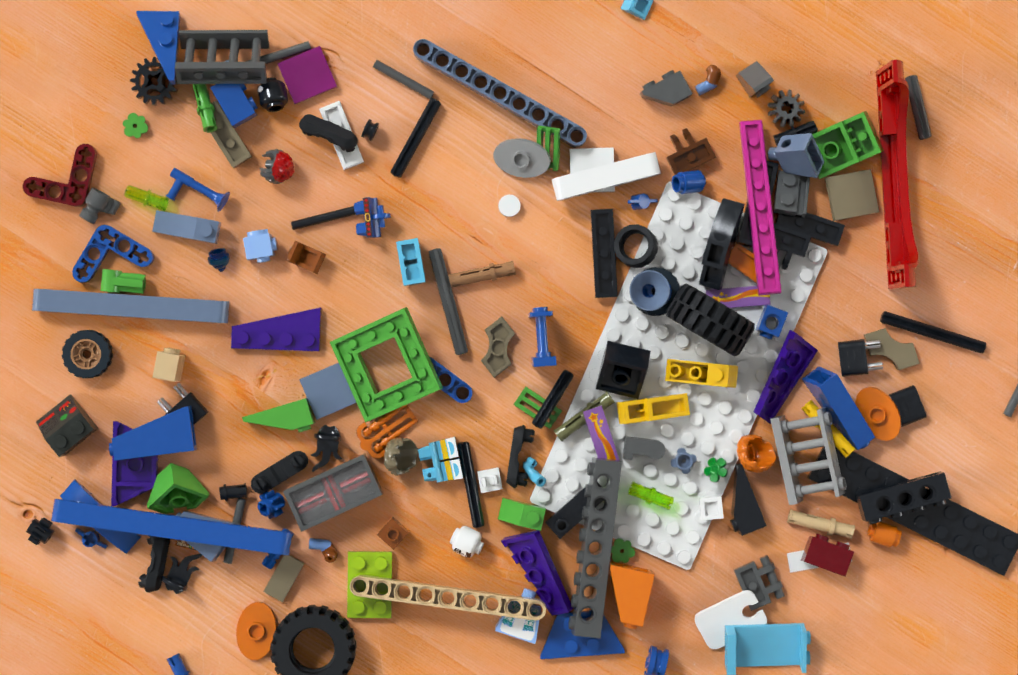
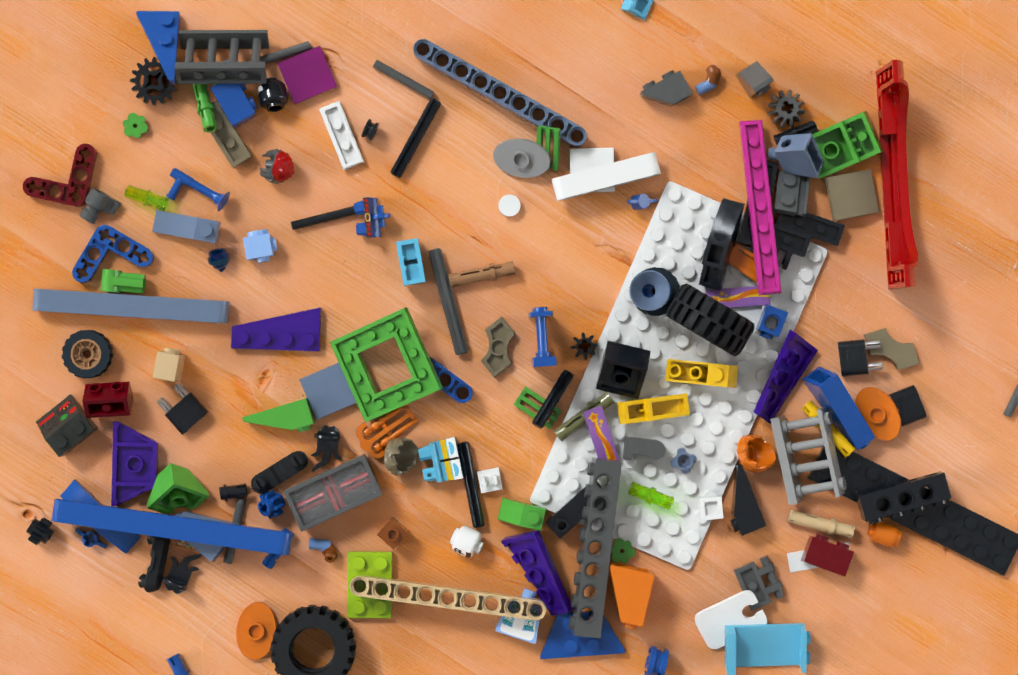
blue slope [109,406,197,461] -> none
dark tan tile [263,555,305,602] -> none
dark orange bracket [287,241,326,274] -> none
black piece [299,114,358,152] -> none
black piece [506,425,535,488] -> none
medium azure arm [523,457,546,487] -> none
black plate [590,209,618,298] -> none
black tyre [614,224,658,268] -> none
reddish brown hinge [666,128,716,175] -> none
blue brick [672,170,706,194] -> none
green plant [704,458,728,482] -> none
black axle [880,311,986,353] -> none
dark grey axle [905,75,931,140] -> none
none -> dark red brick [82,381,133,418]
none -> black gear [571,333,598,360]

